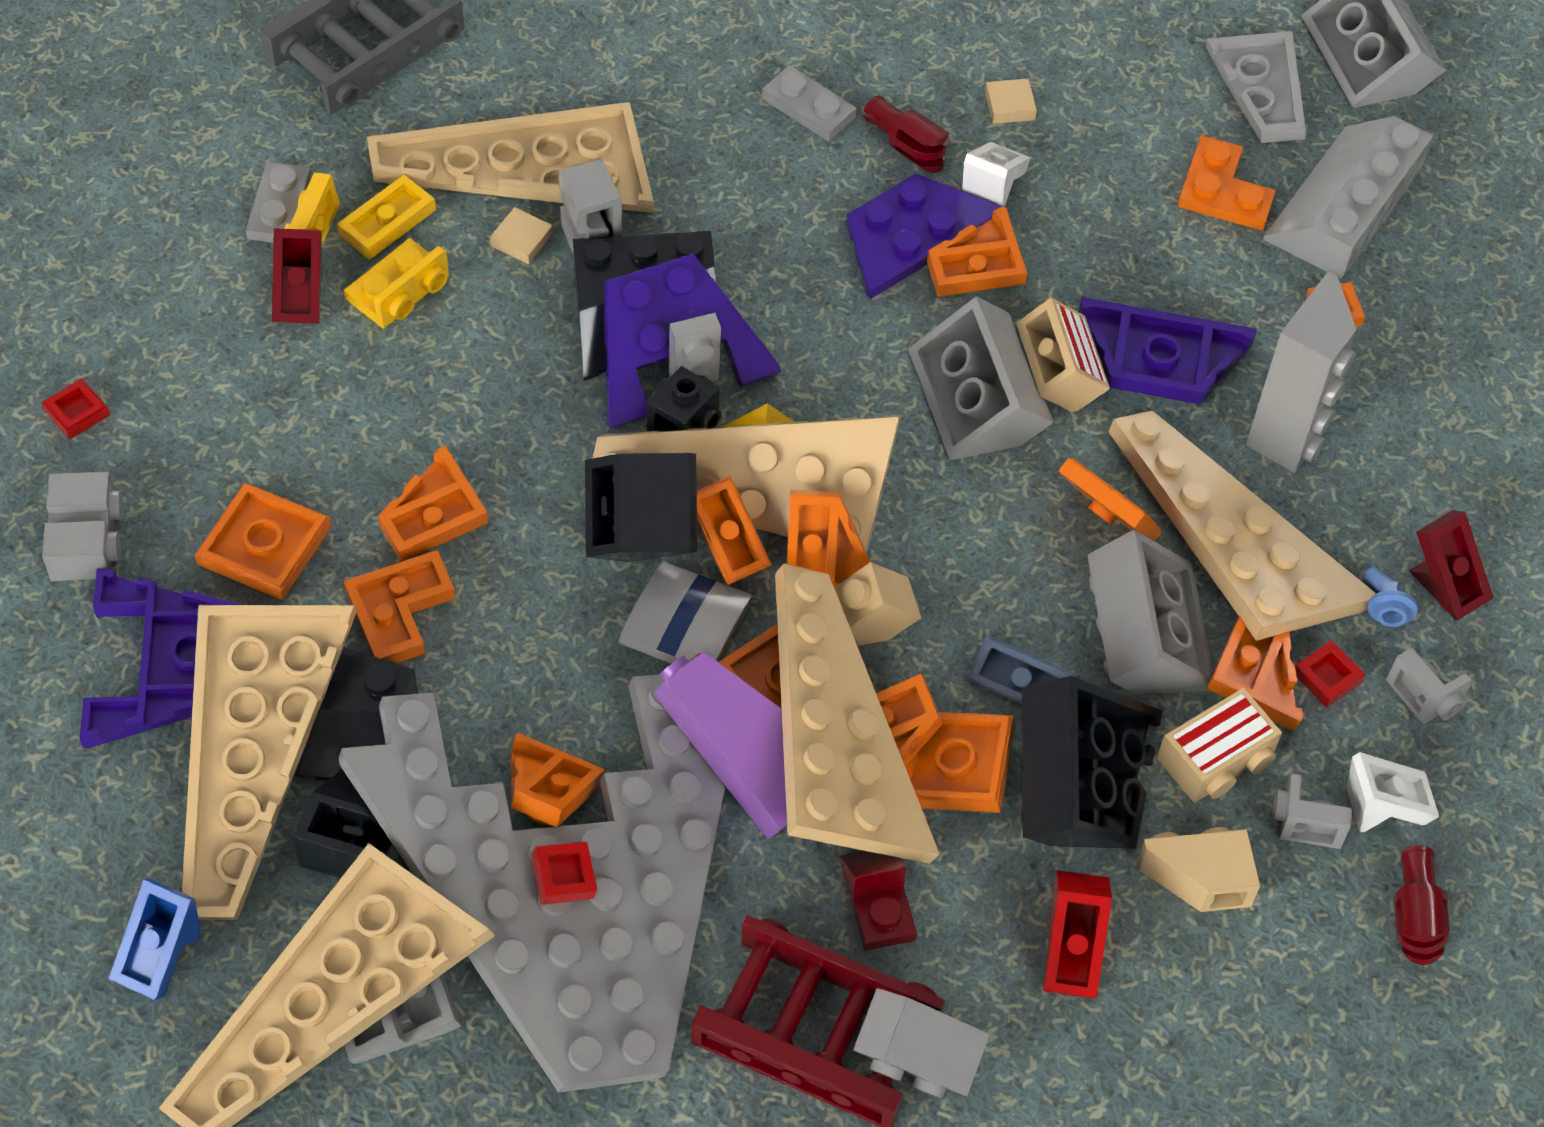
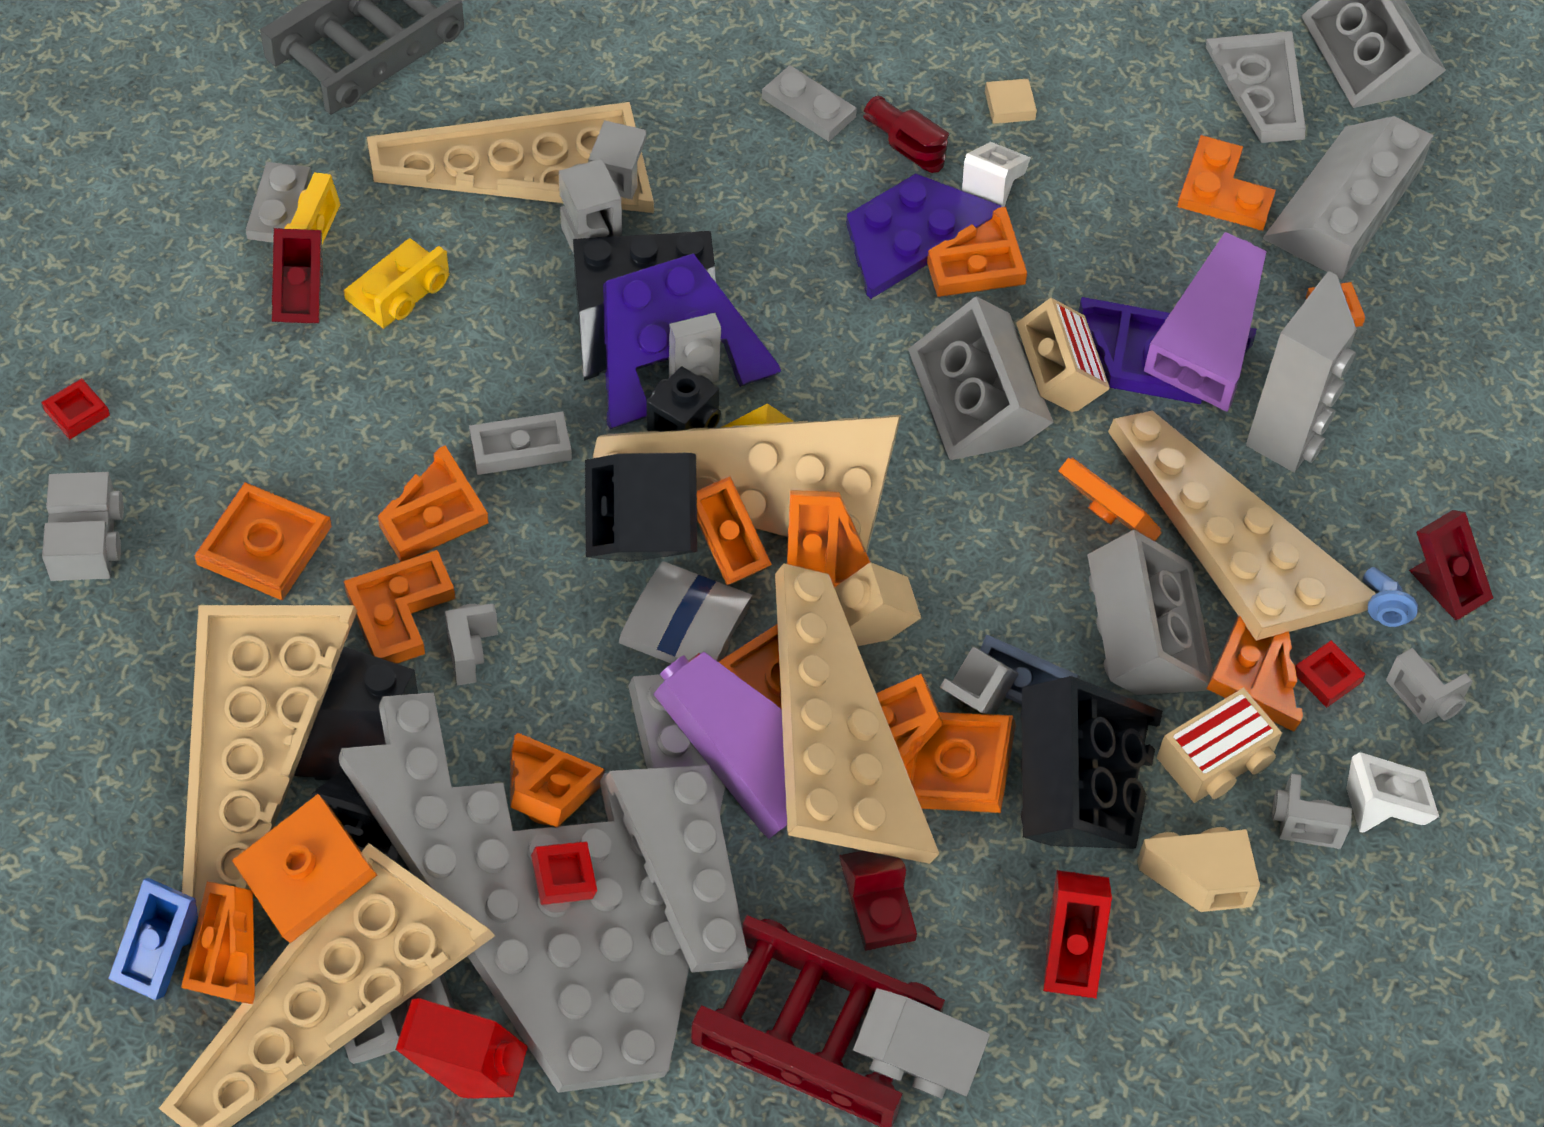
dark purple wing [80,568,242,748] -> none
yellow plate [337,175,436,260] -> none
tan tile [490,207,553,264] -> none
dark red arm [1394,845,1450,966] -> none
none -> orange wing [181,881,255,1004]
none -> orange plate [232,794,377,943]
none -> red slope [395,998,528,1099]
none -> light grey bracket [445,604,498,686]
none -> light grey plate [469,411,572,475]
none -> light grey panel [588,120,647,199]
none -> light grey wing [605,765,748,972]
none -> light grey panel [940,646,1019,714]
none -> medium lavender slope [1144,232,1266,412]

